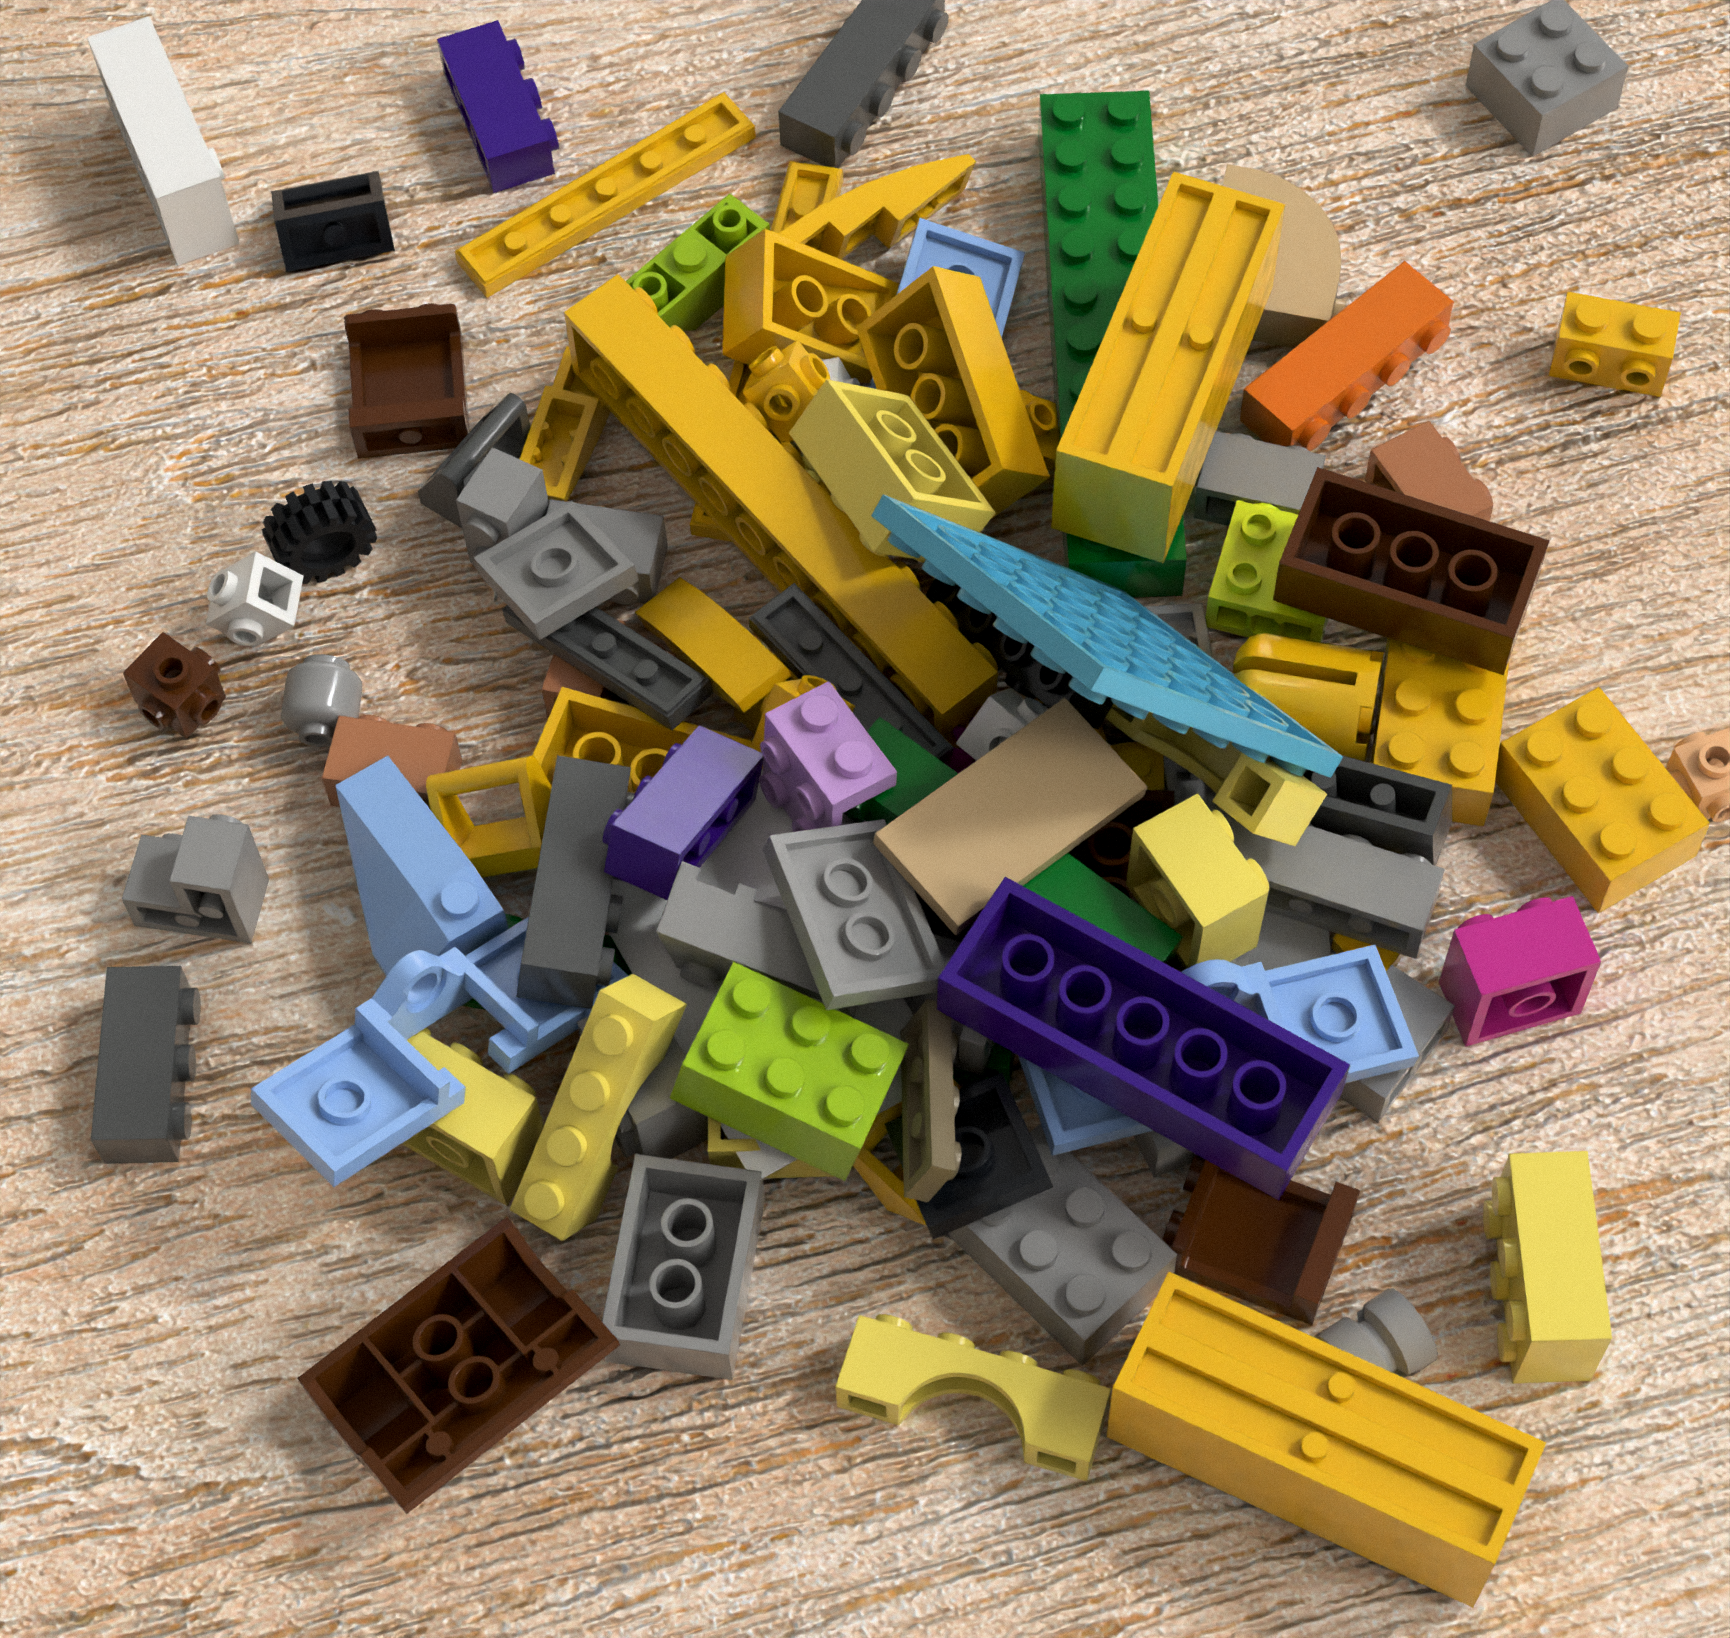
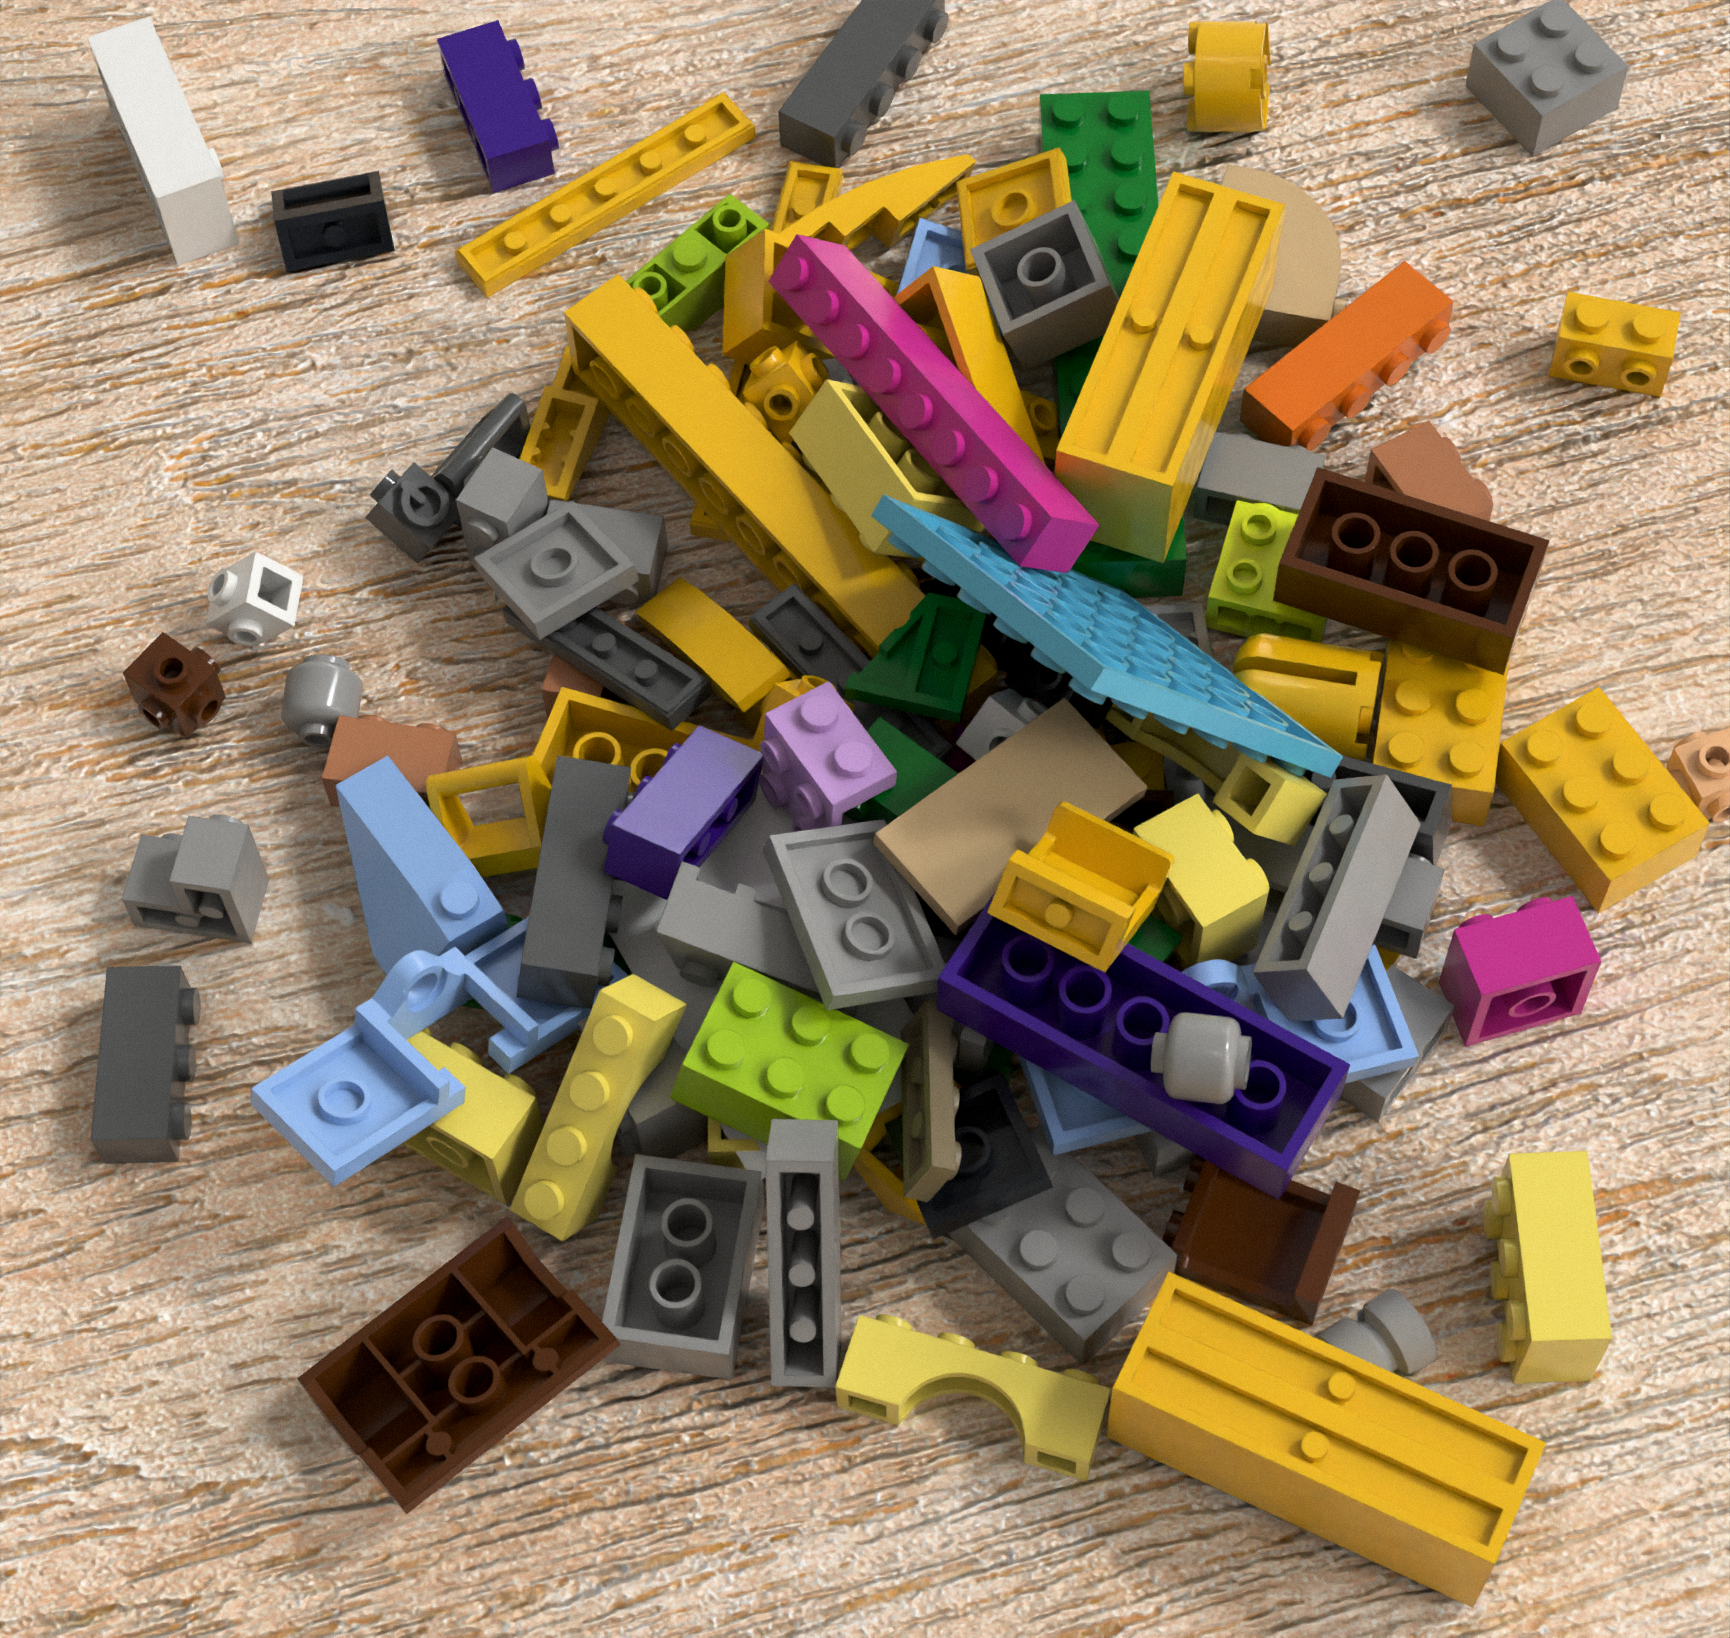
black tyre [262,481,377,584] -> none
reddish brown panel [344,303,470,459] -> none
none -> dark grey brick [365,462,460,564]
none -> light grey brick [765,1119,842,1387]
none -> dark pink brick [768,234,1100,573]
none -> green wing [845,592,988,723]
none -> yellow plate [956,147,1072,278]
none -> light grey brick [970,200,1119,372]
none -> yellow panel [987,801,1174,972]
none -> light grey head [1151,1012,1252,1104]
none -> yellow brick [1183,21,1271,132]
none -> light grey brick [1252,774,1421,1021]

